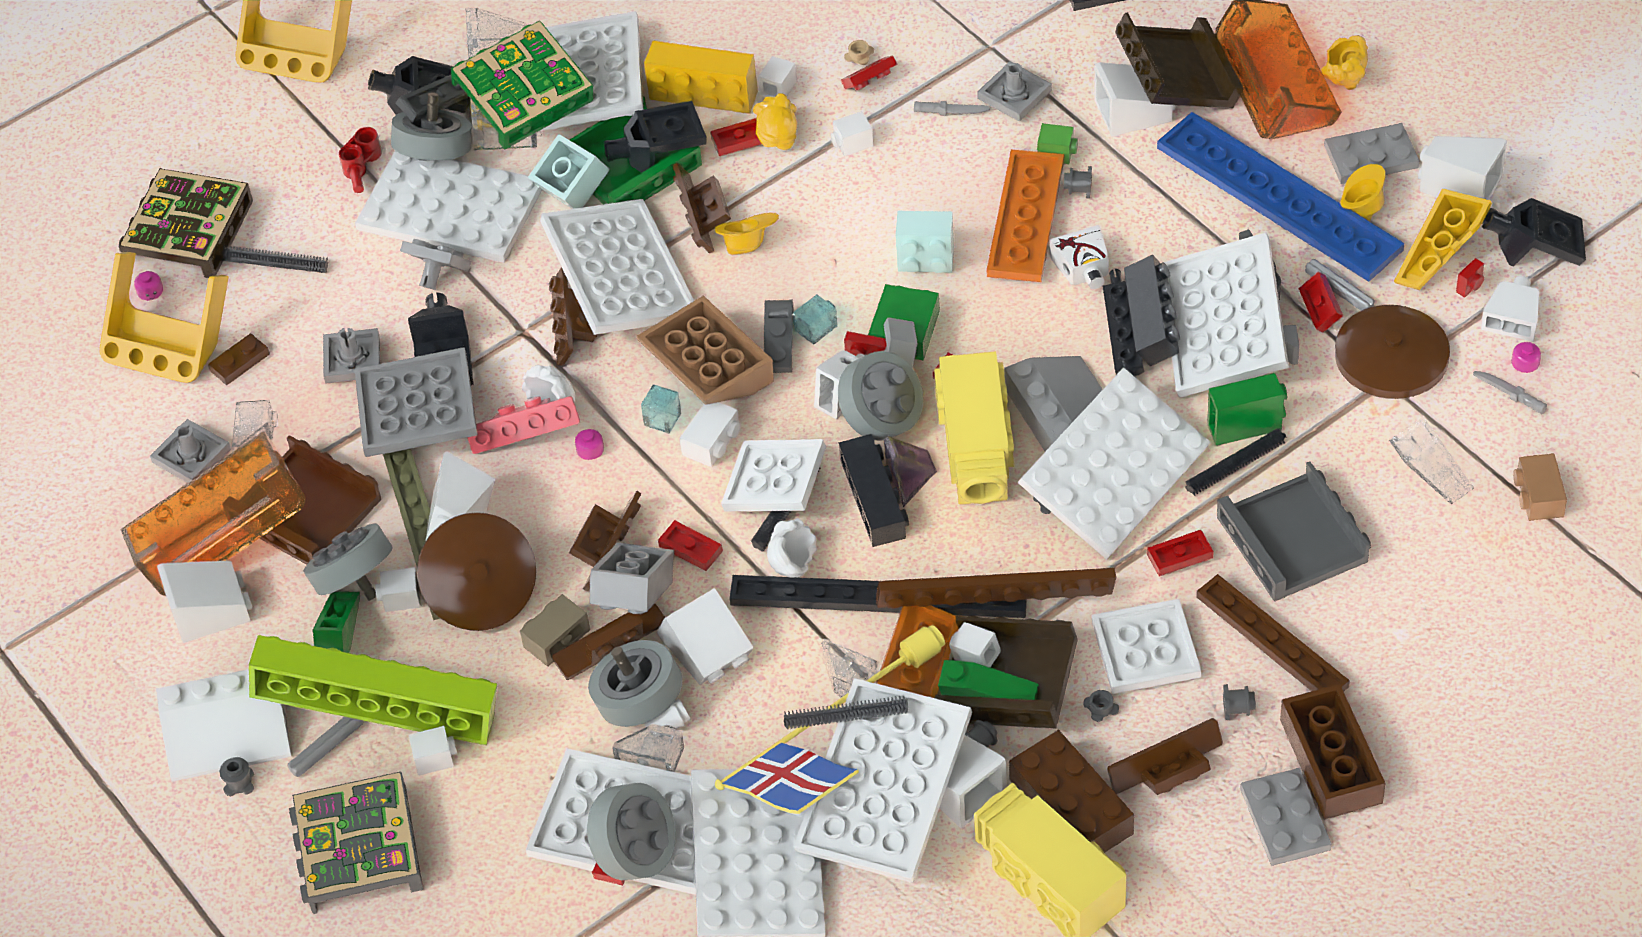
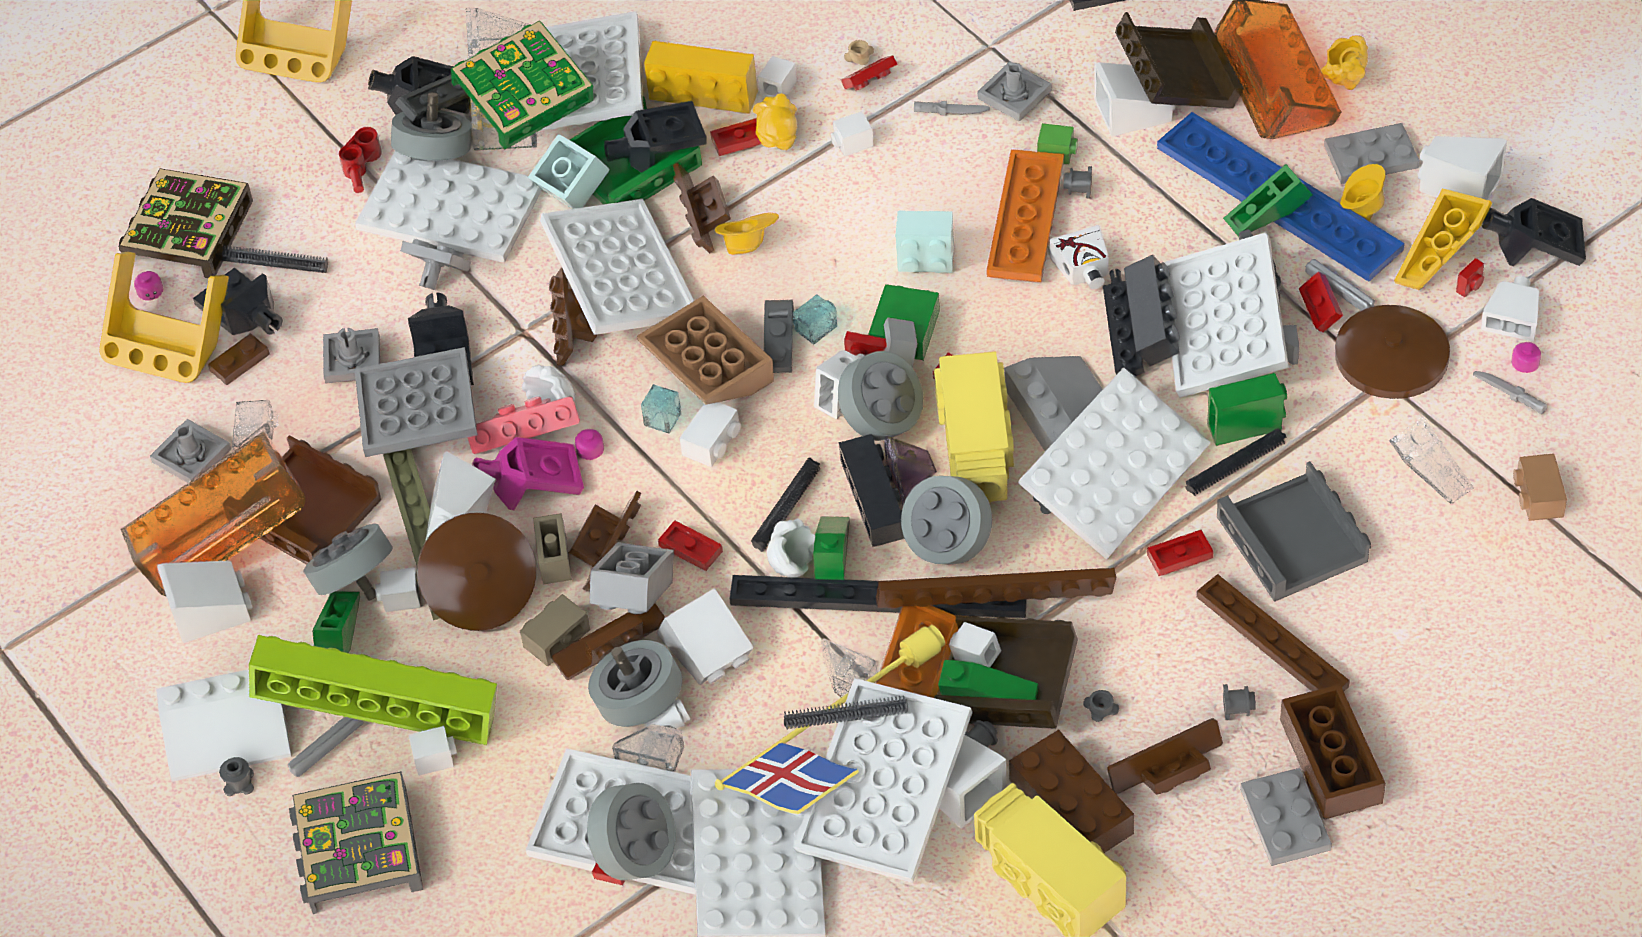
white plate [721,439,826,512] -> none
white plate [1092,599,1201,694] -> none
none -> black plate [193,267,283,335]
none -> dark pink plate [472,437,584,511]
none -> dark tan brick [533,513,572,585]
none -> green slope [813,516,850,580]
none -> wheel [901,475,992,565]
none -> green slope [1223,164,1313,237]

